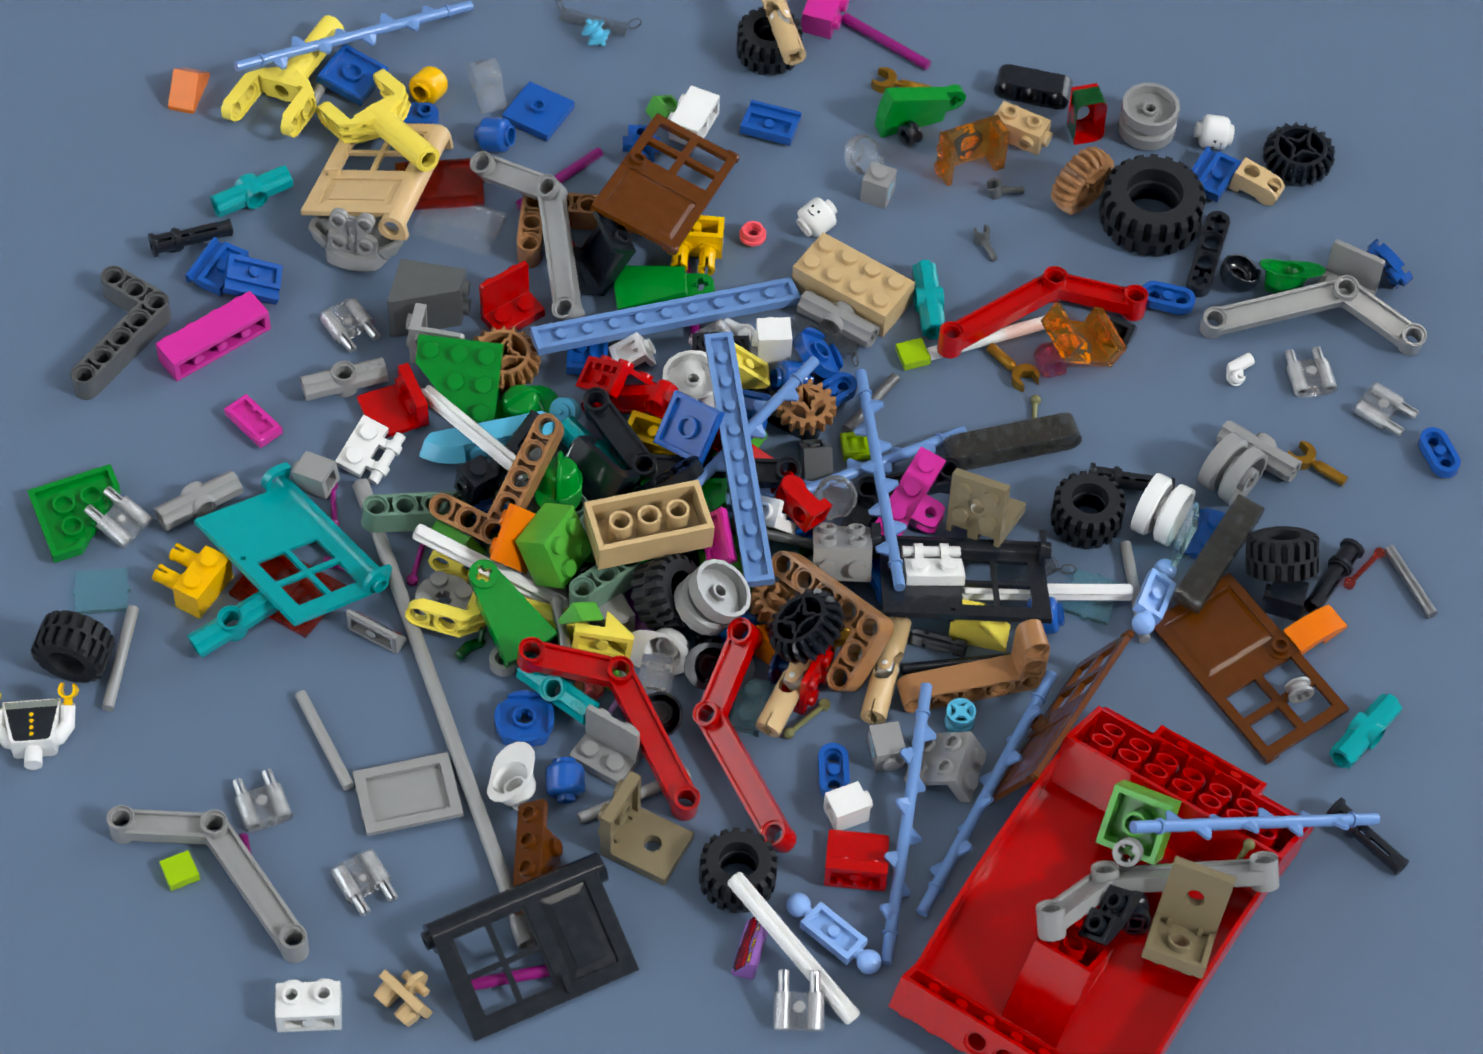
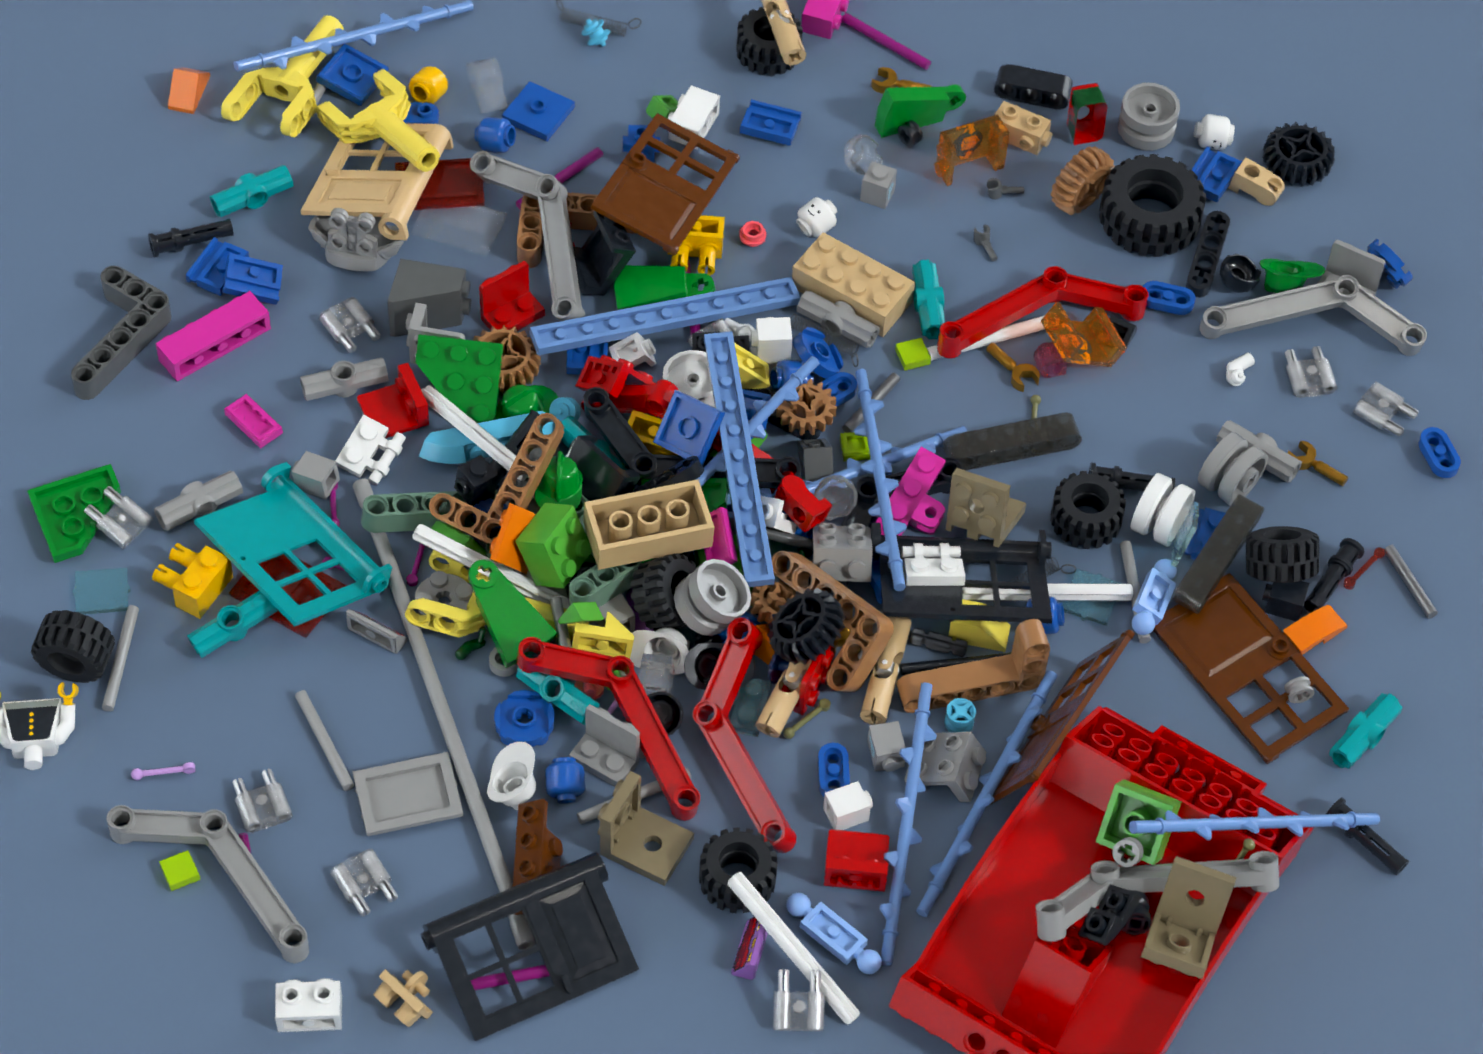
none -> lavender hinge [131,762,196,780]

